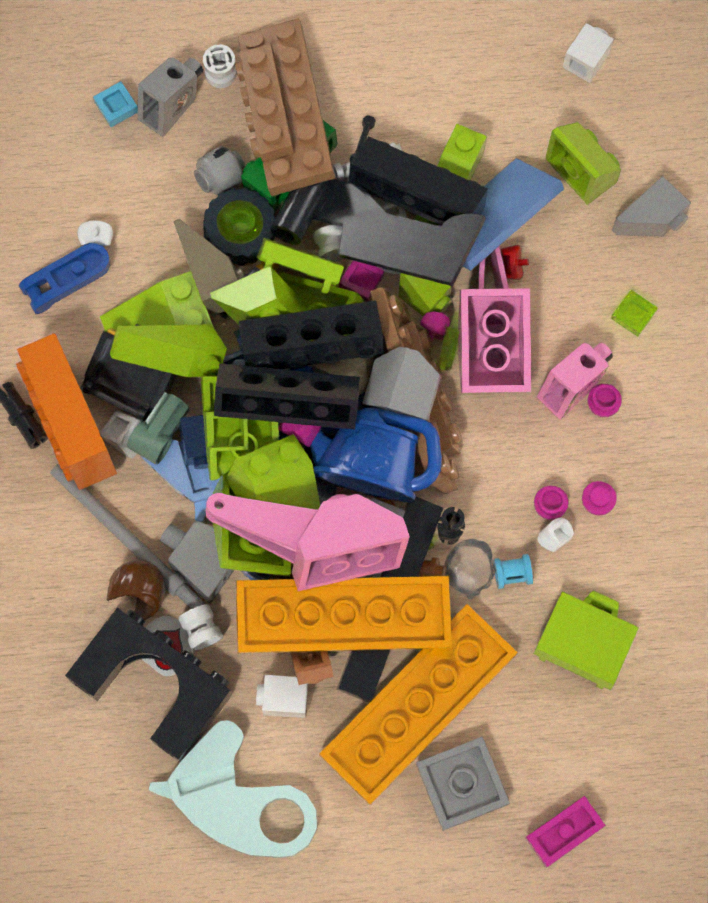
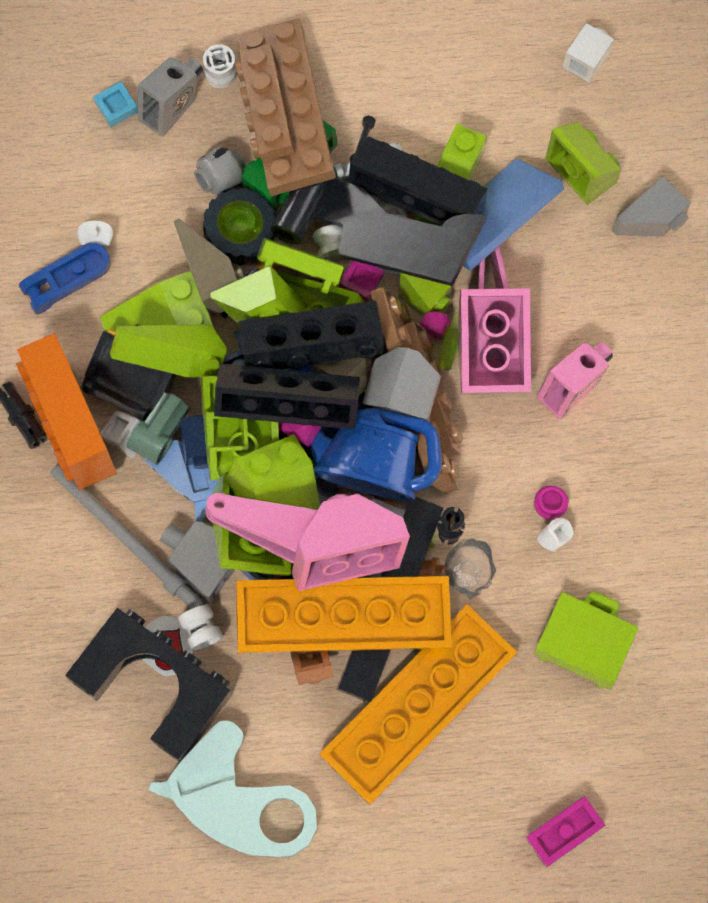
reddish brown hair [107,560,166,620] -> none
white brick [256,675,308,718] -> none
light grey plate [416,736,510,831] -> none
medium azure bush [493,554,533,589] -> none
red piece [500,245,529,280] -> none
dark pink plate [582,481,617,516] -> none
dark pink plate [587,384,622,417] -> none
clear neon green tile [611,290,658,337] -> none

